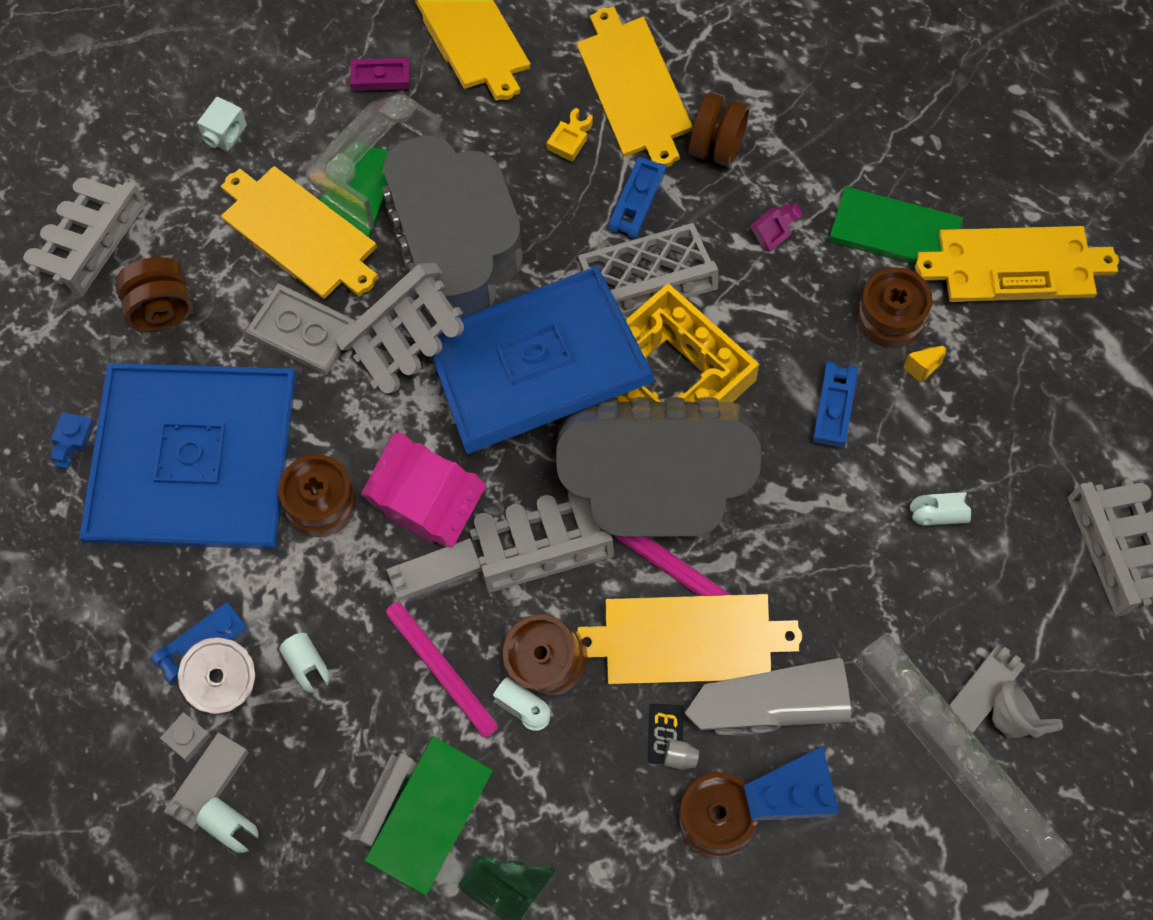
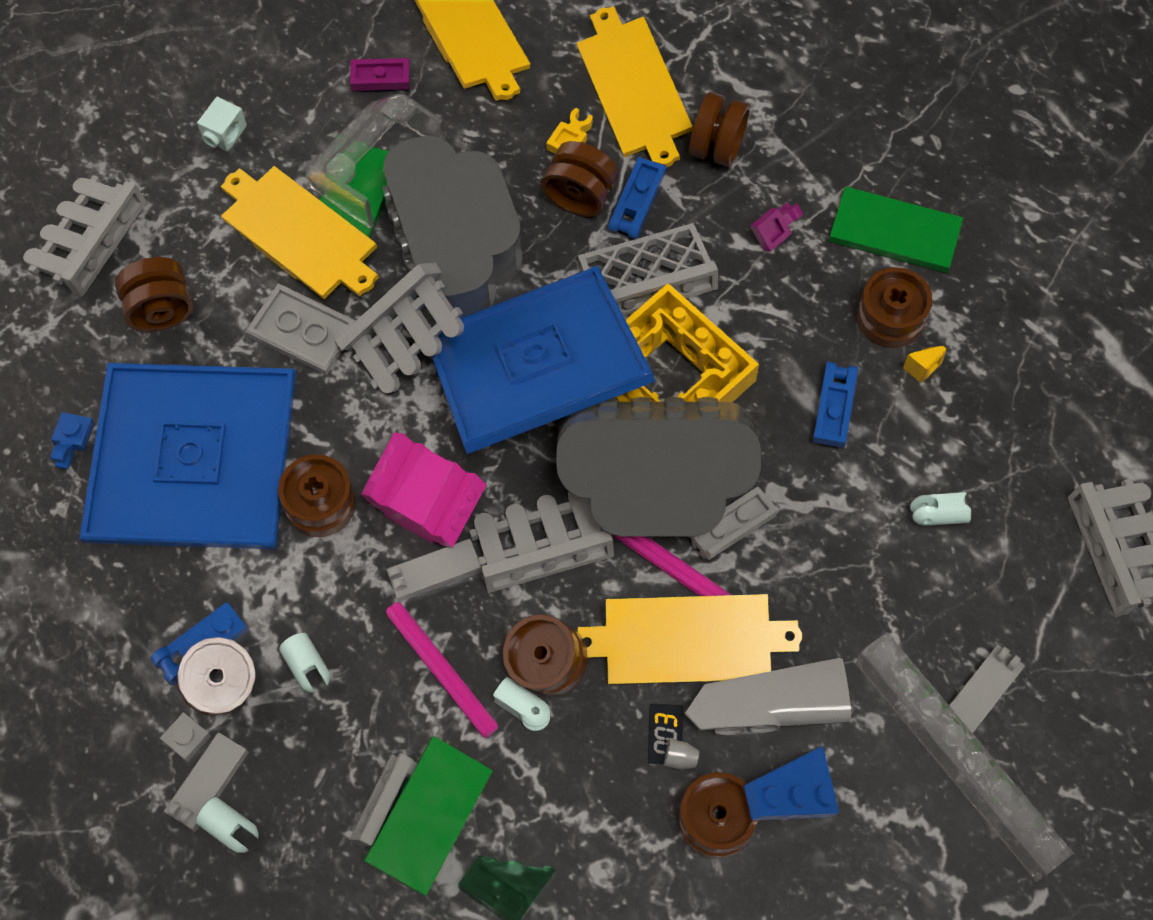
yellow piece [915,226,1119,302] -> none
light grey hat [992,680,1063,739] -> none
none -> reddish brown wheel [541,141,618,217]
none -> light grey hinge [689,487,779,560]

